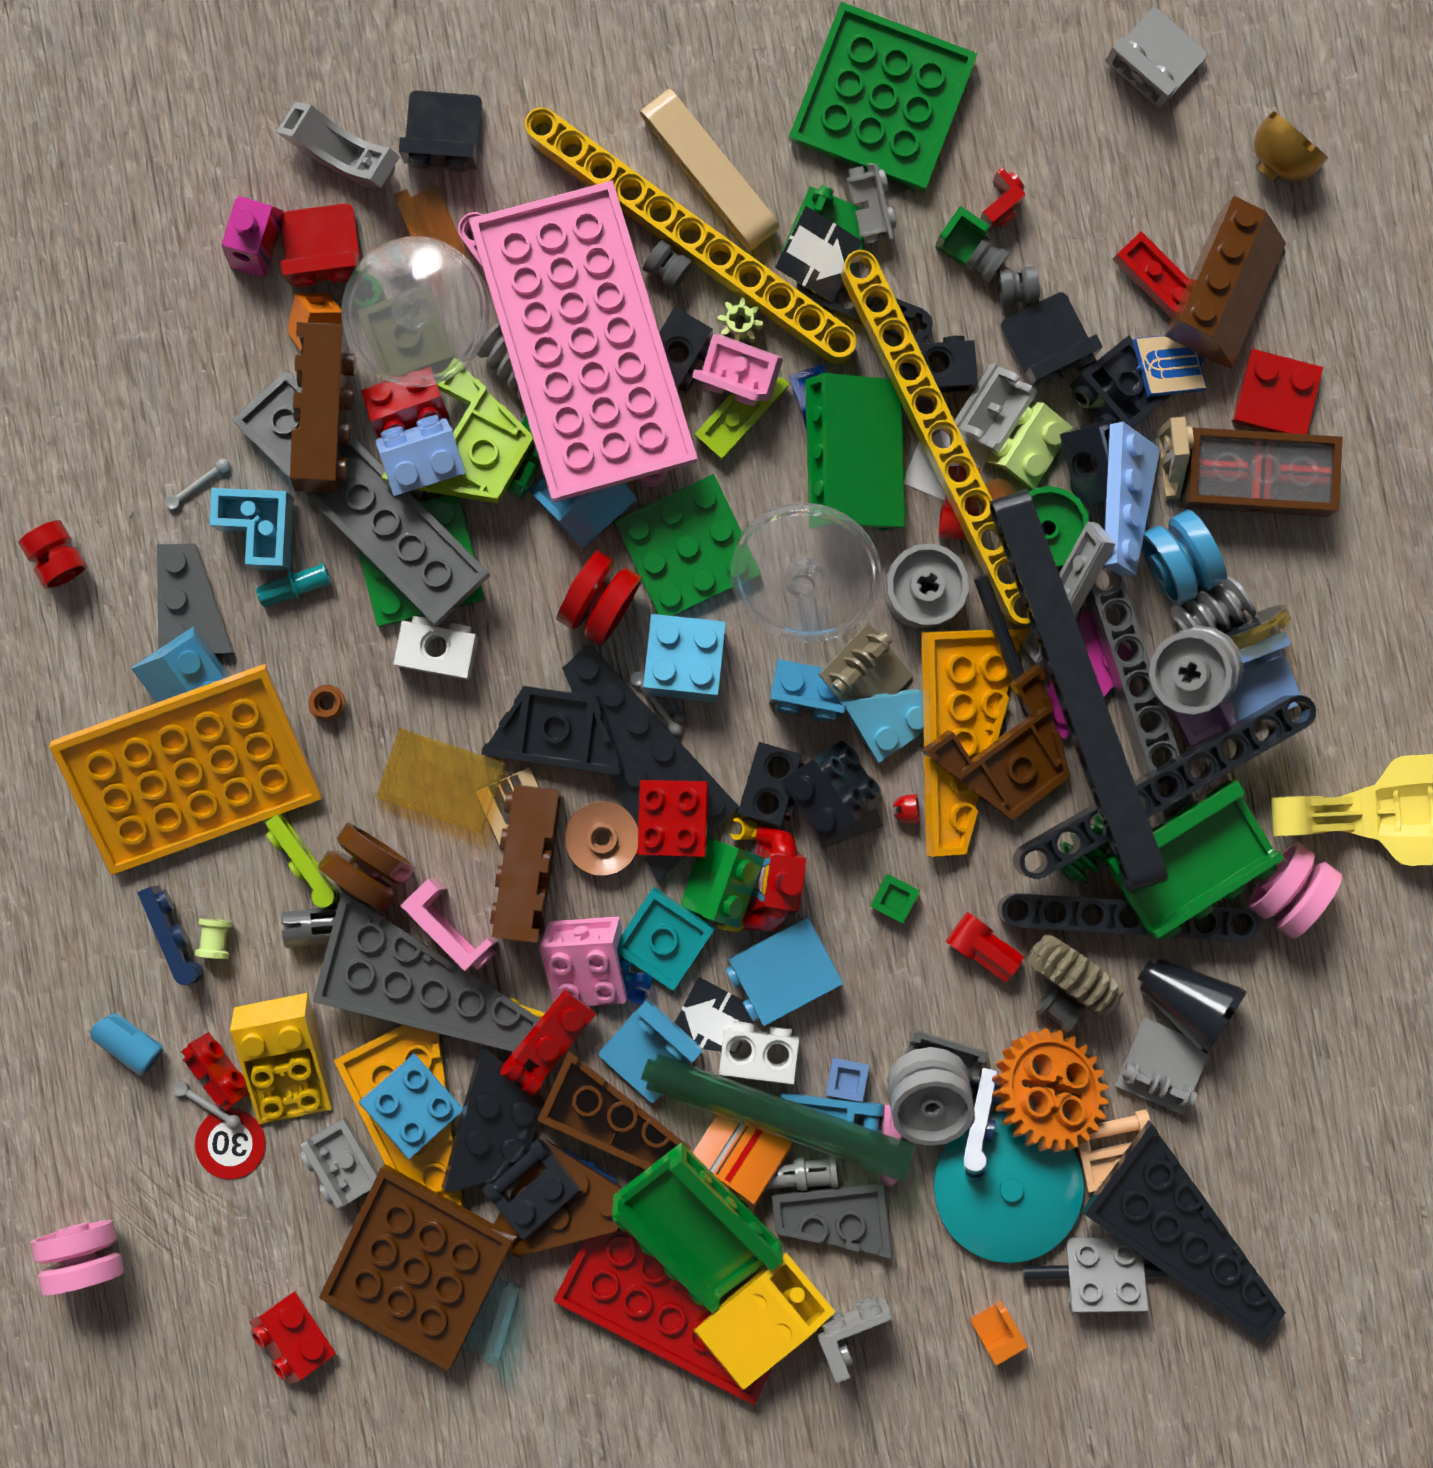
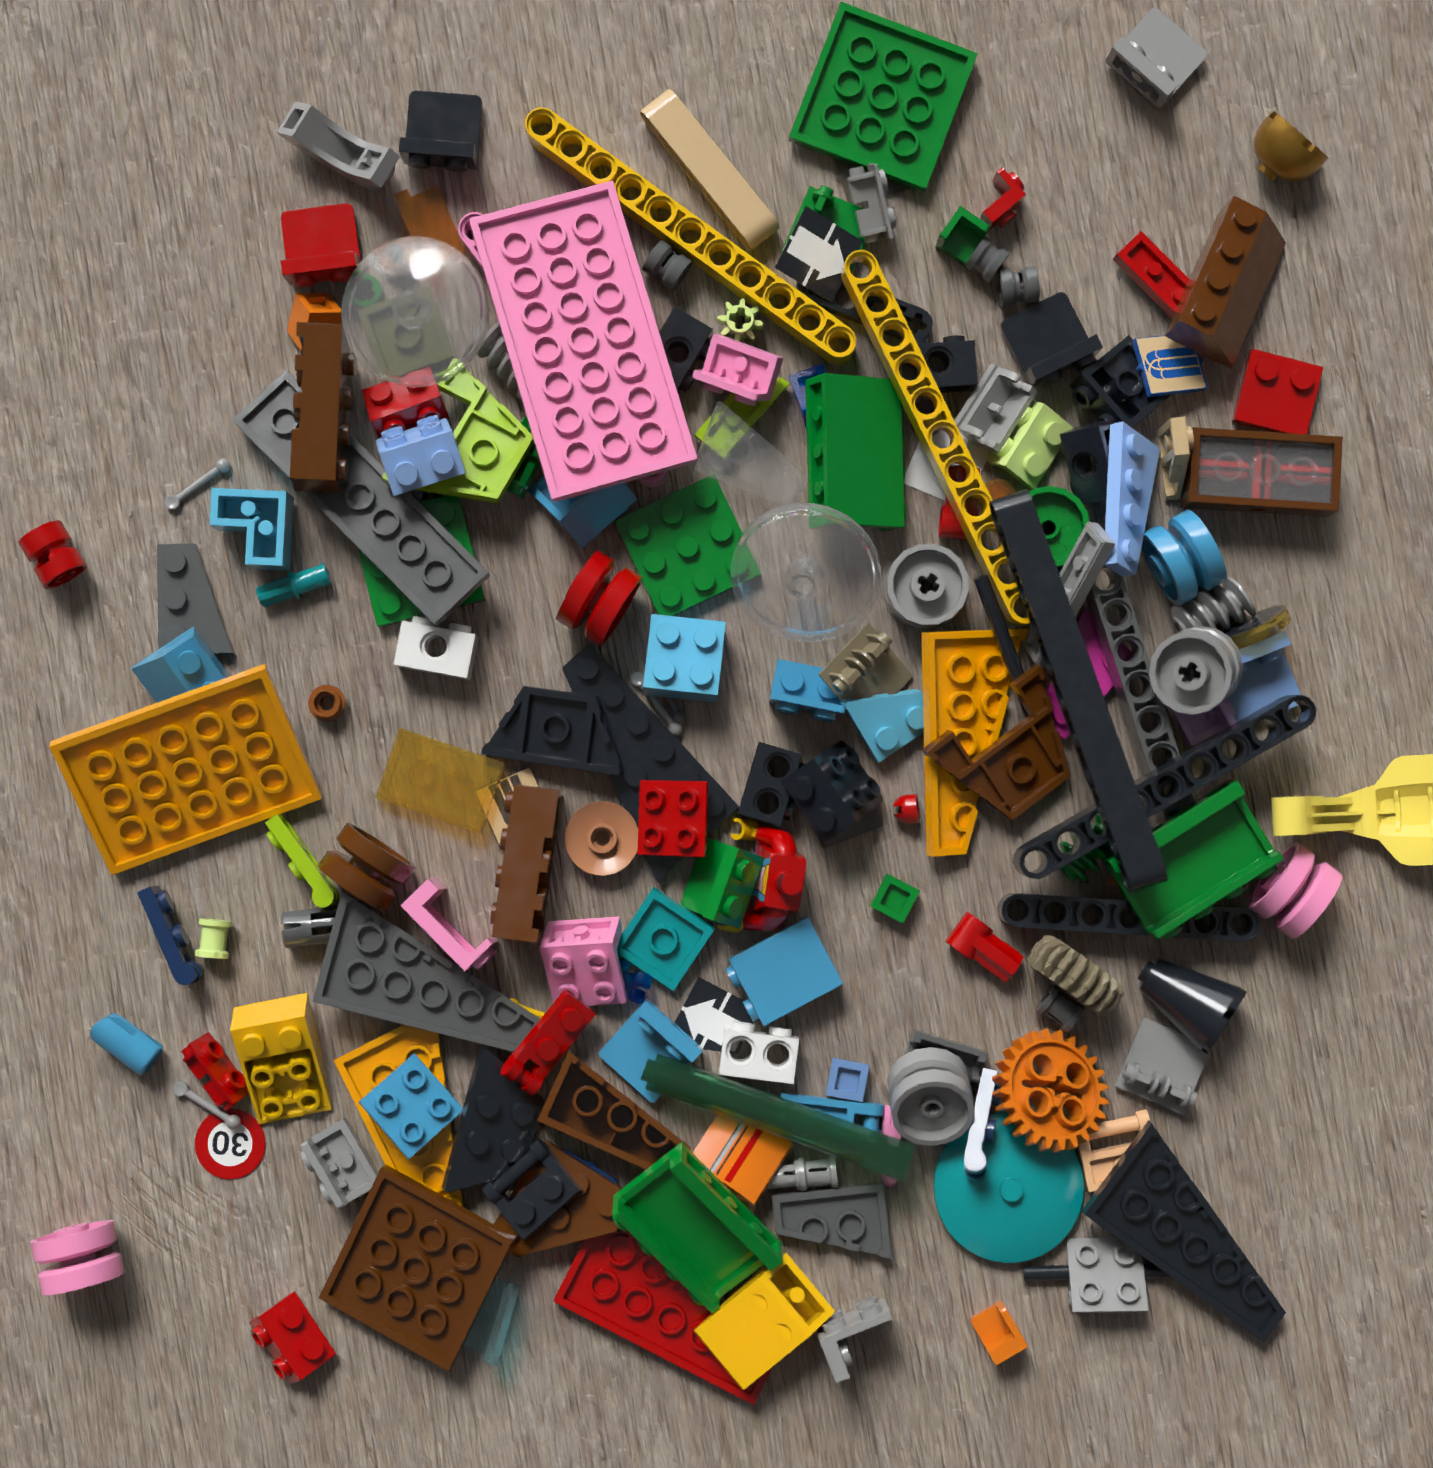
dark pink torso [222,196,285,278] -> none
none -> clear wing [691,401,808,511]

